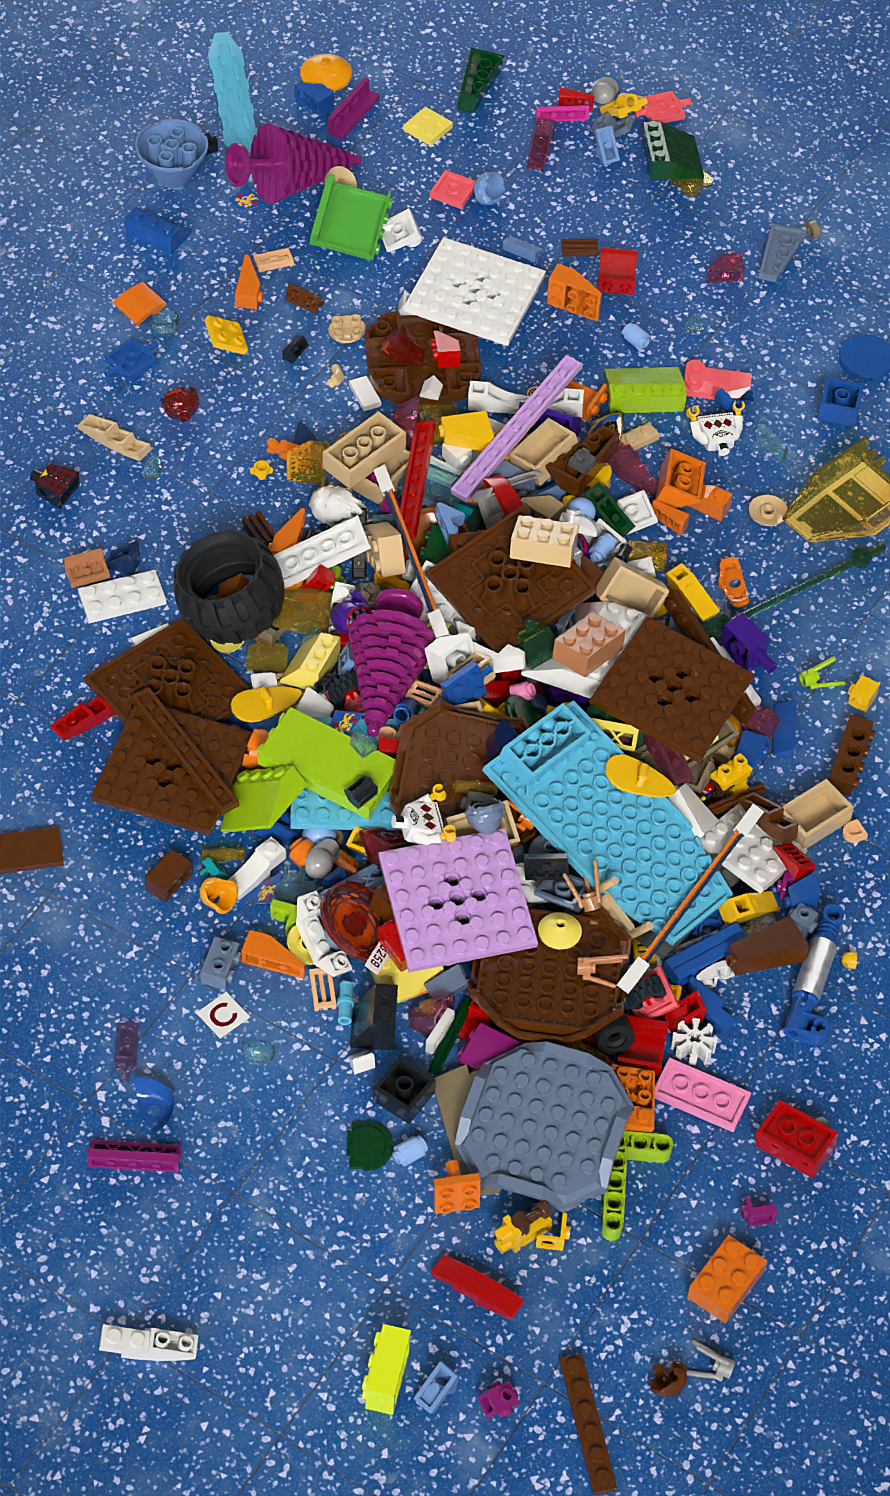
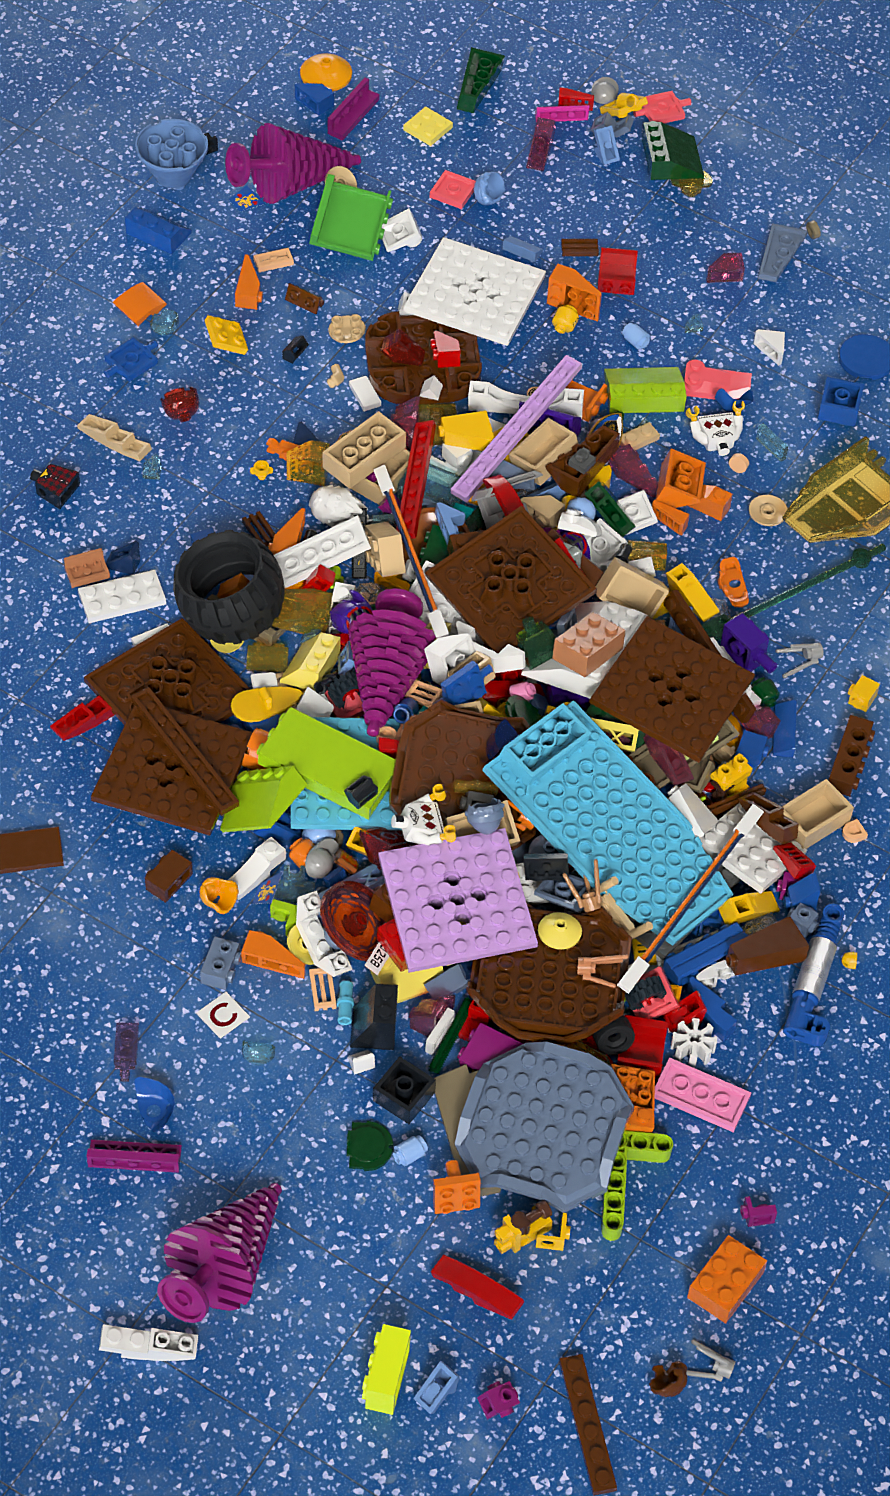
teal tile [200,857,229,880] -> none
clear yellow pin [201,846,245,863] -> none
medium azure plate [208,32,257,181] -> none
blue sticker [330,710,365,736] -> none
clear light blue slope [350,732,377,759] -> none
tan piece [510,515,579,568] -> none
light blue brick [589,533,617,563] -> none
yellow shield [605,754,676,798] -> none
red piece [755,1100,838,1179] -> none
lime plant [799,656,845,690] -> none
none -> magenta plant [157,1183,282,1323]
none -> yellow head [552,305,579,334]
none -> light nougat tile [729,453,749,473]
none -> dark green head [751,677,780,709]
none -> white slope [754,329,785,366]
none -> light grey plant [776,642,823,678]

